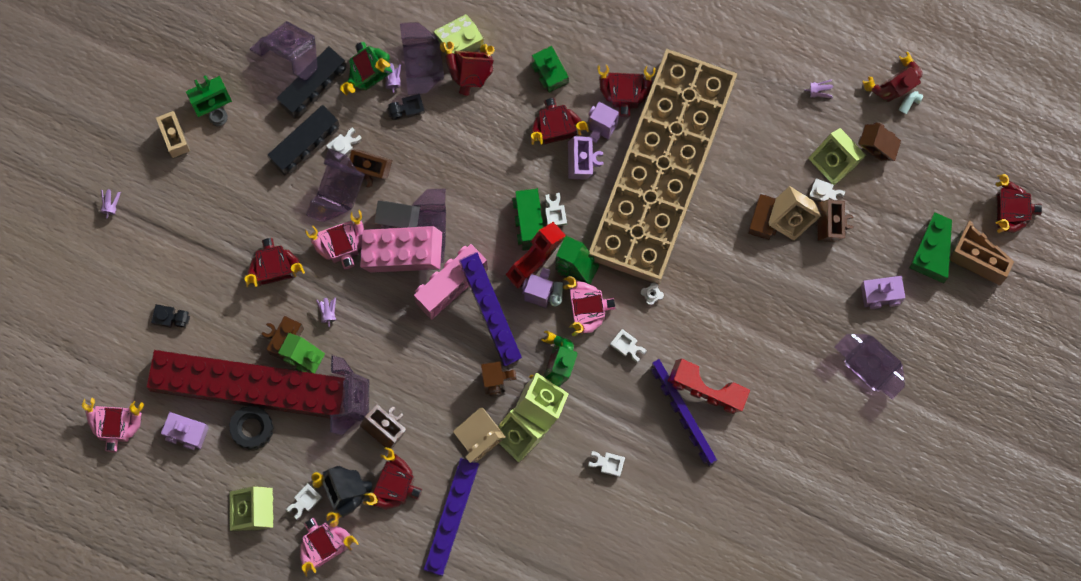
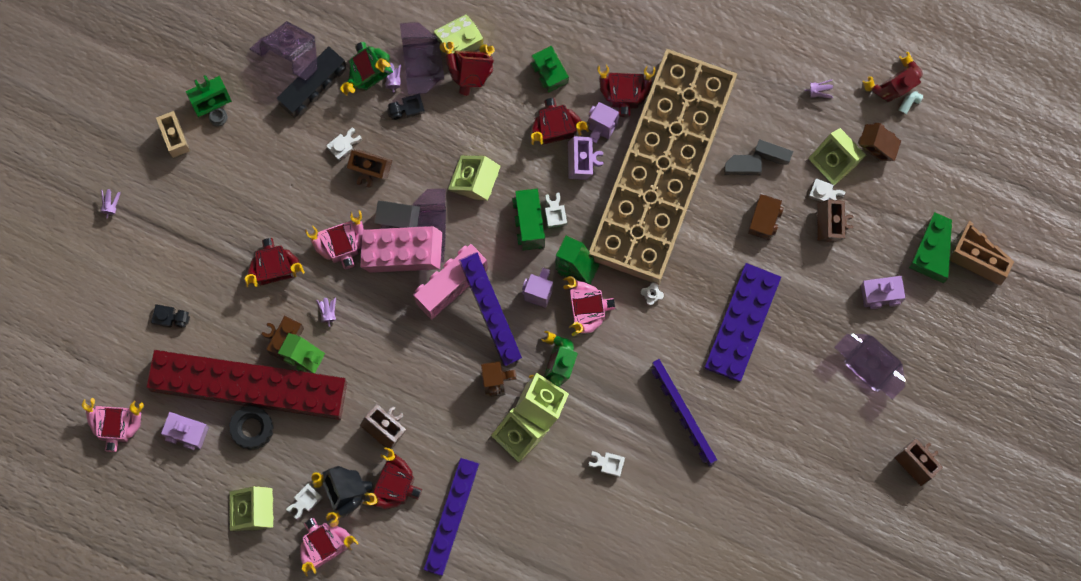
black brick [267,105,340,176] -> none
clear purple piece [306,148,365,222] -> none
clear purple piece [330,355,369,435] -> none
tan bracket [453,408,506,463] -> none
red arch [506,222,566,289] -> none
light aqua arm [549,282,563,306] -> none
white plate [610,329,647,363] -> none
arch [668,359,750,414] -> none
tan slope [768,186,821,240] -> none
torso [995,174,1042,233] -> none
none -> yellowish green slope [448,155,501,200]
none -> dark purple plate [704,263,781,382]
none -> dark grey piece [724,155,762,175]
none -> dark grey piece [754,139,793,165]
none -> reddish brown brick [894,439,943,486]

